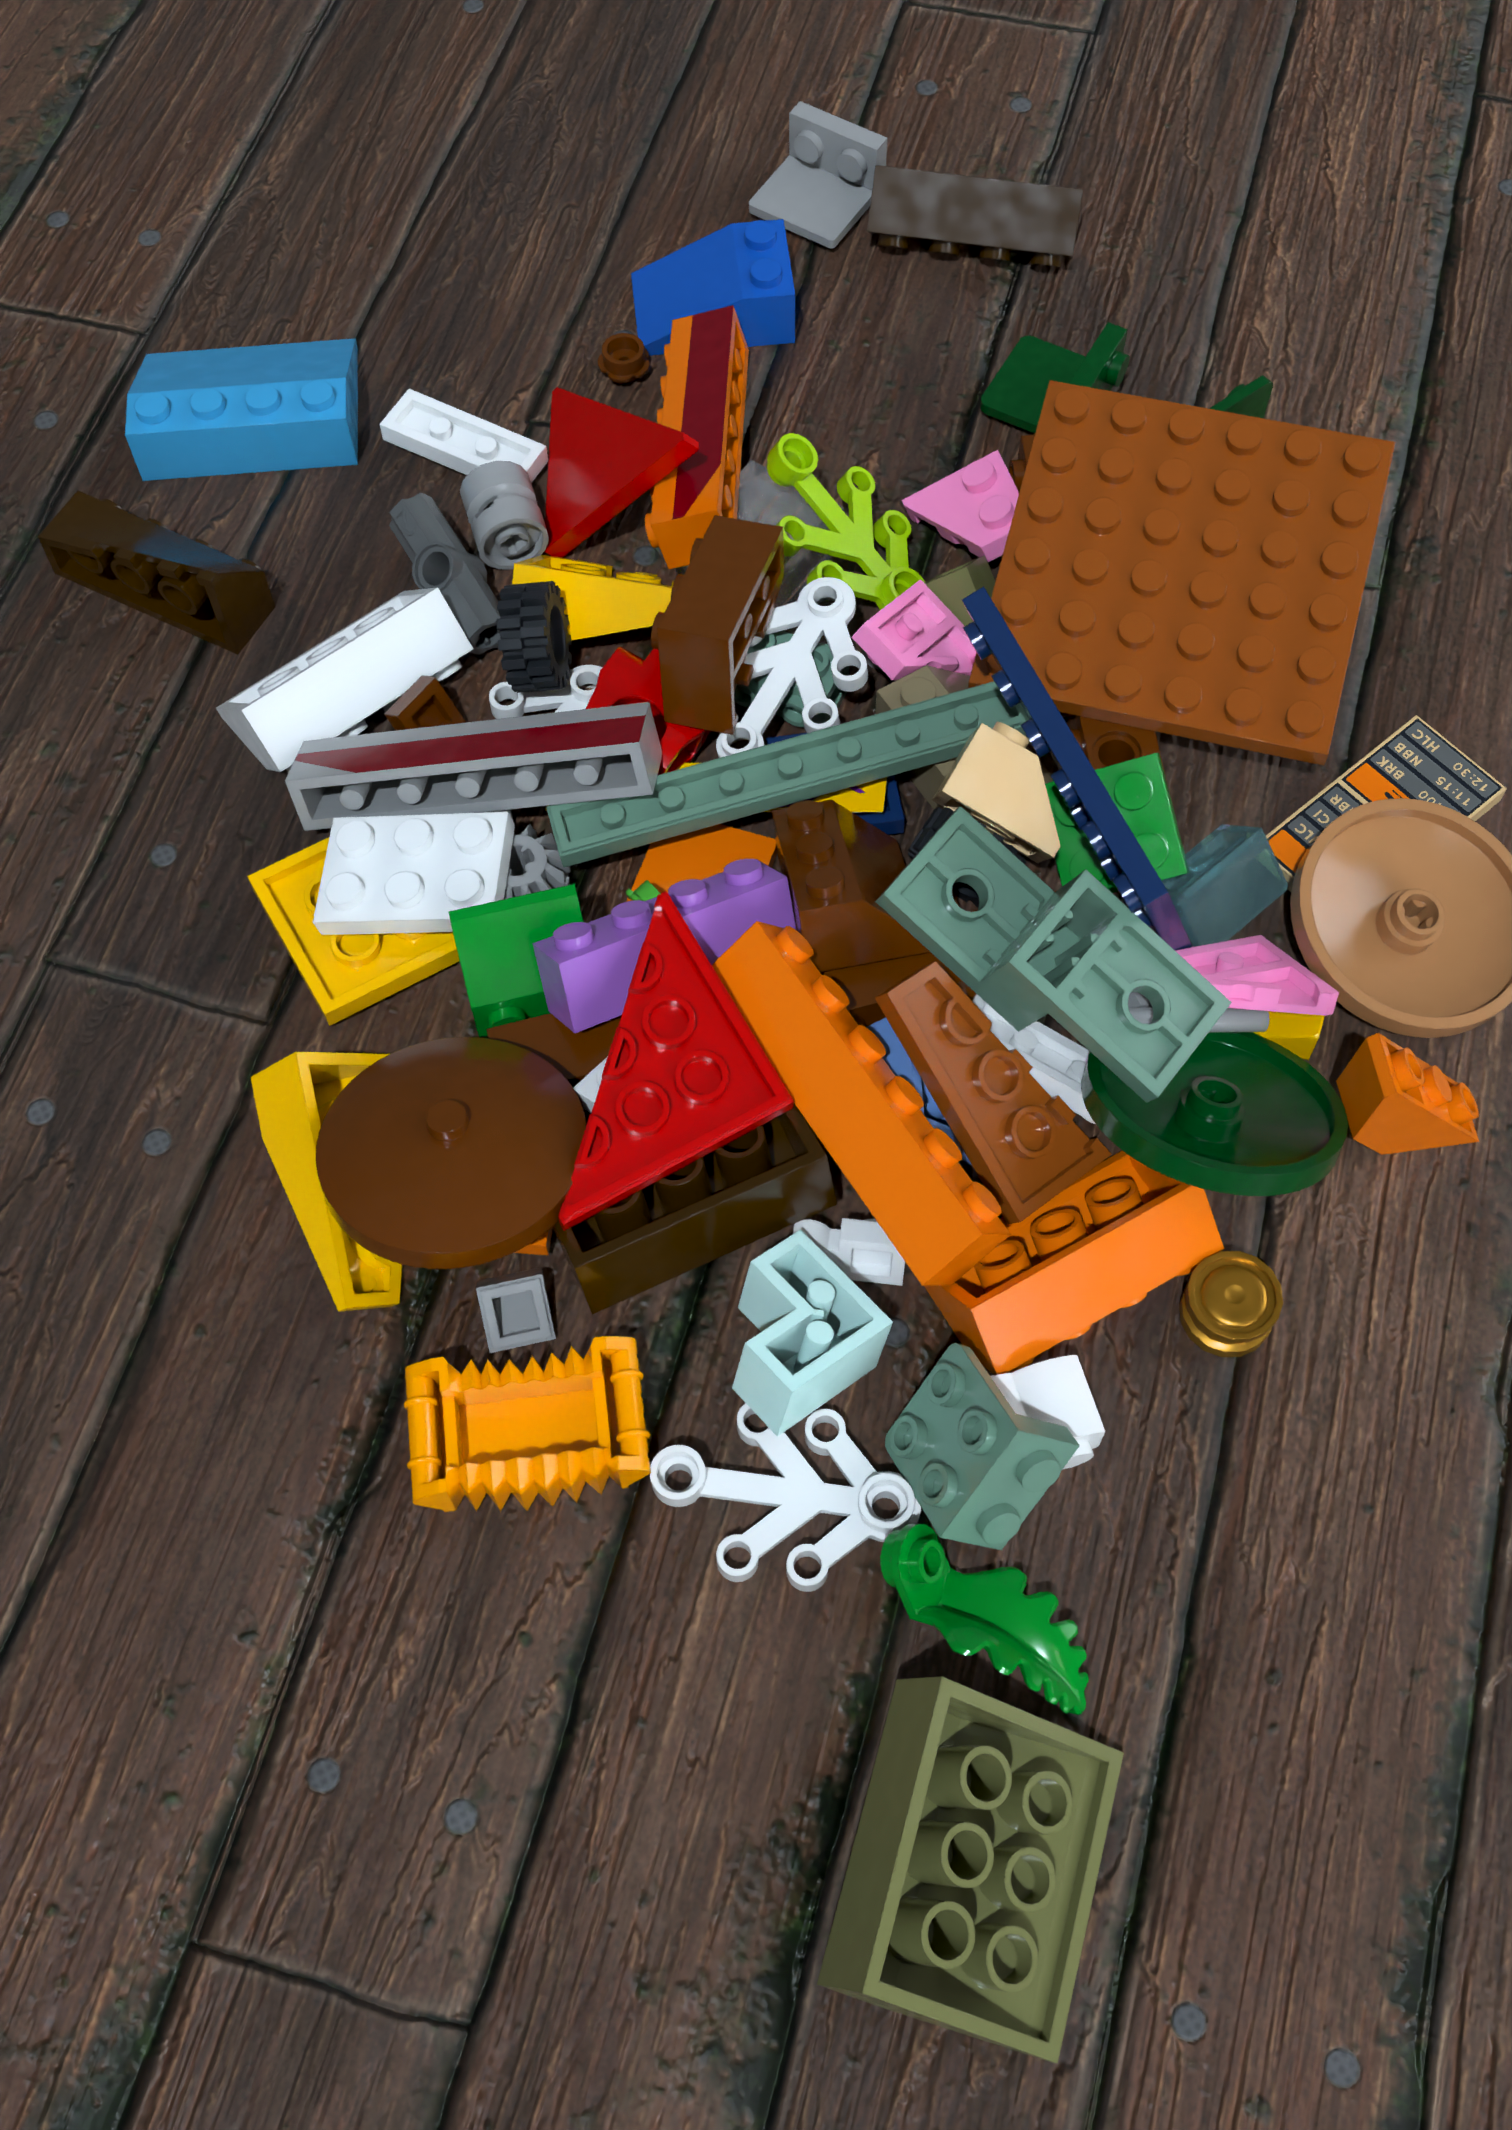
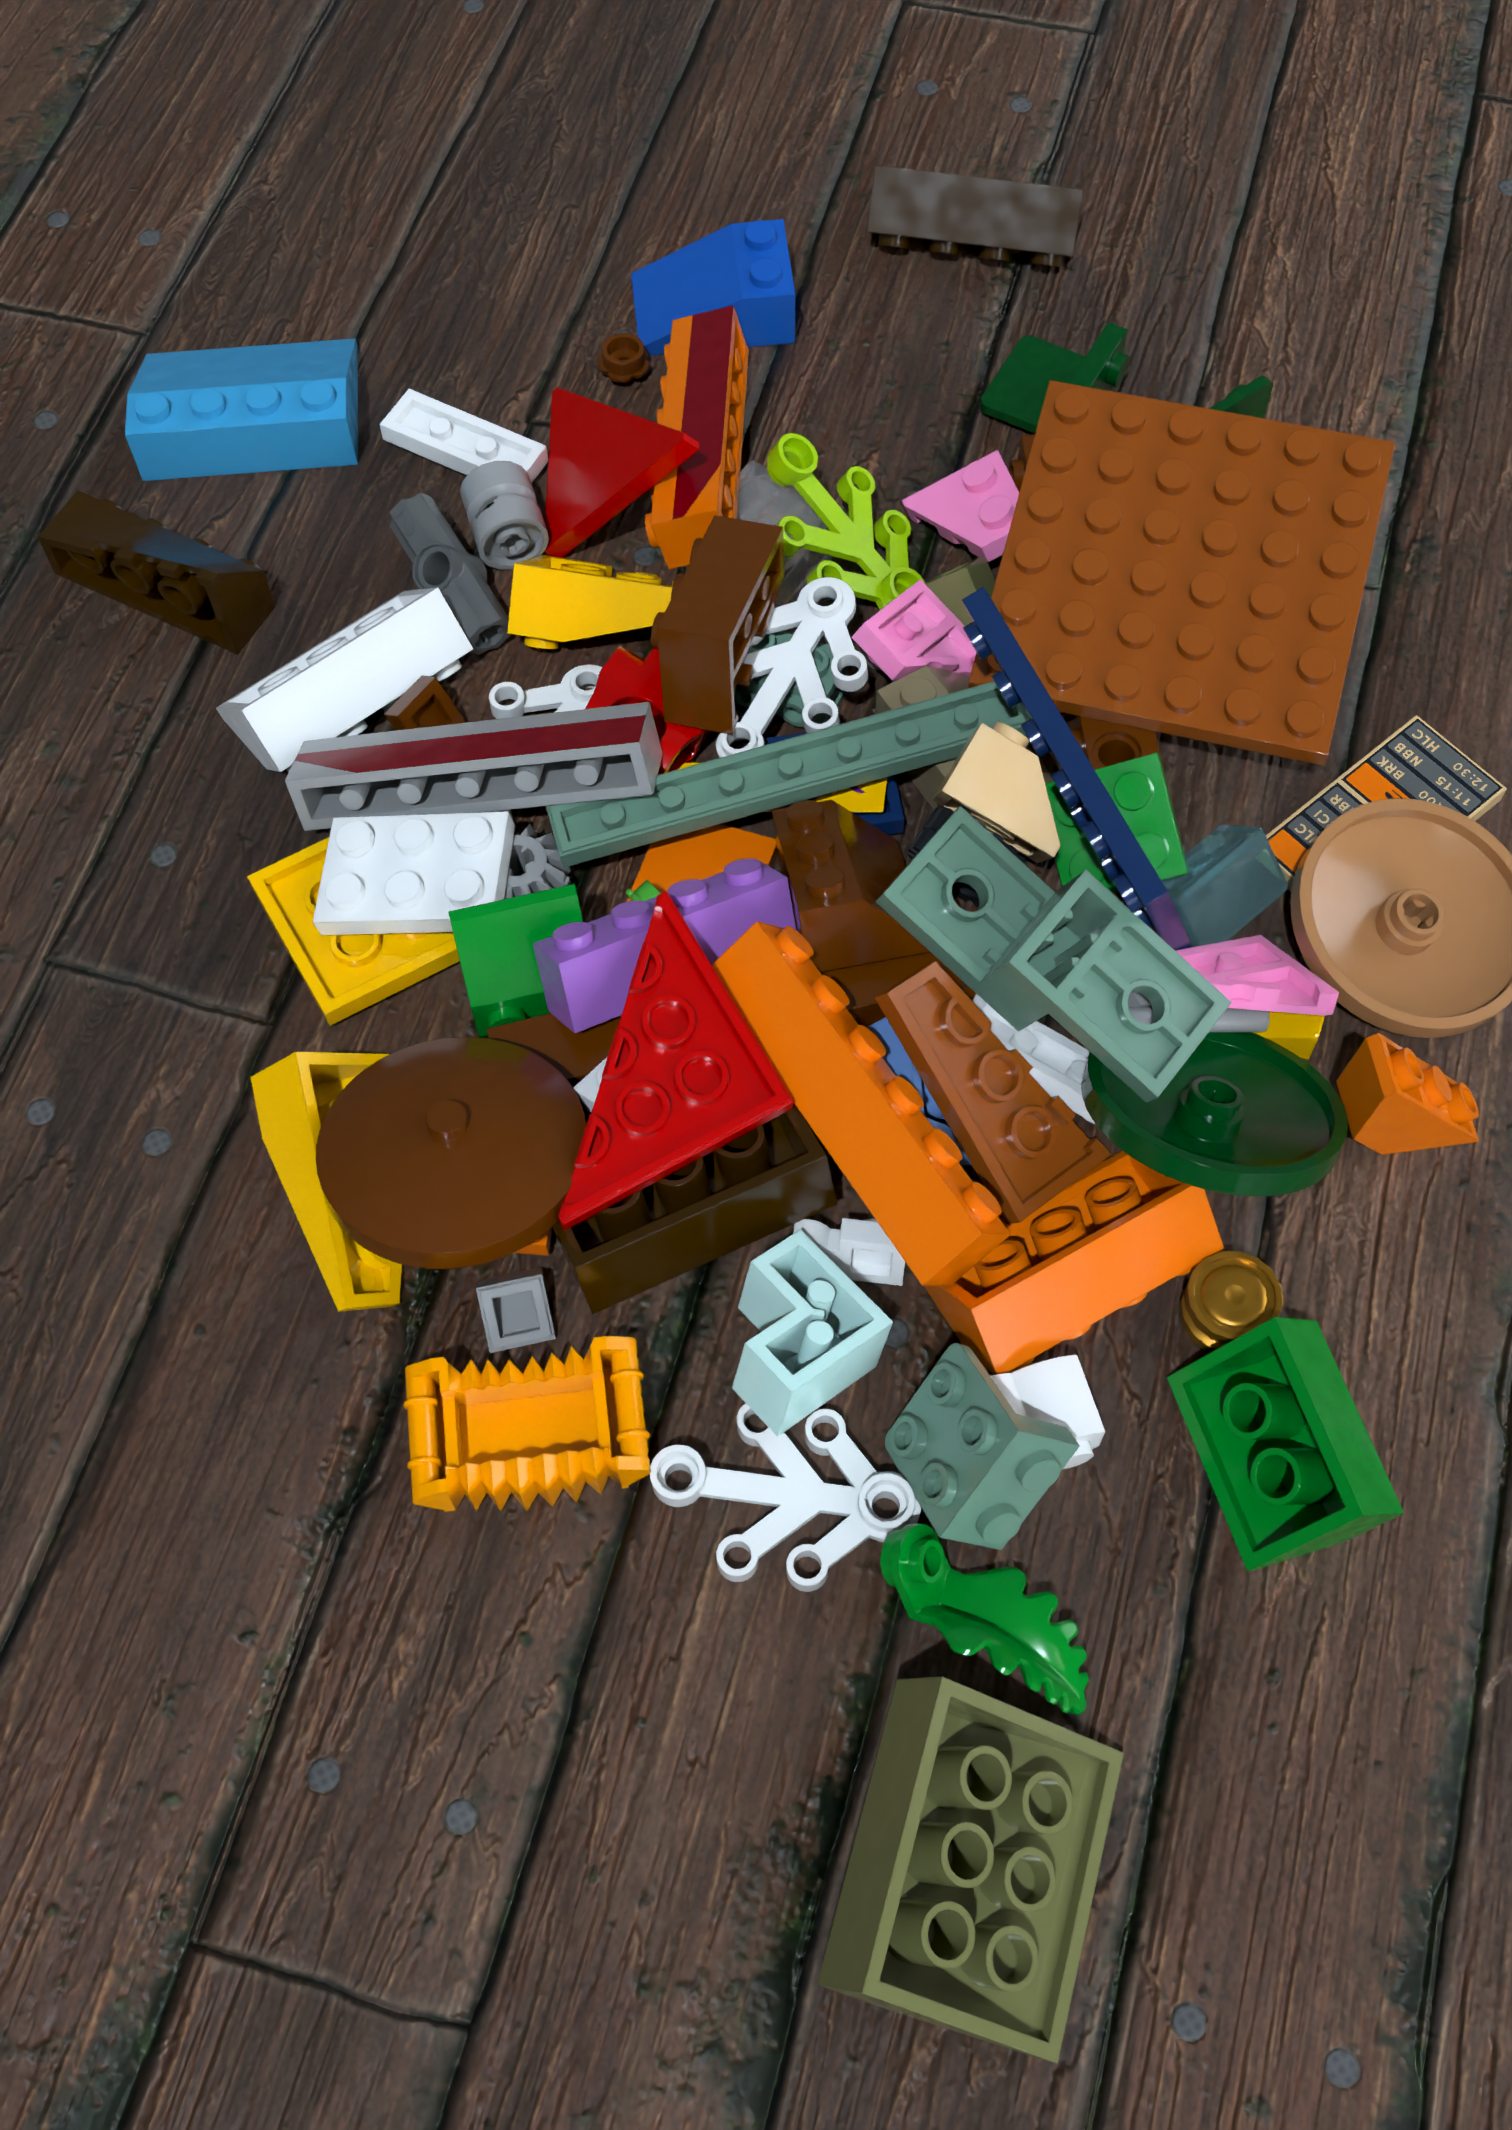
black tyre [496,581,572,693] -> none
light grey bracket [749,101,887,248] -> none
none -> green slope [1167,1317,1404,1571]

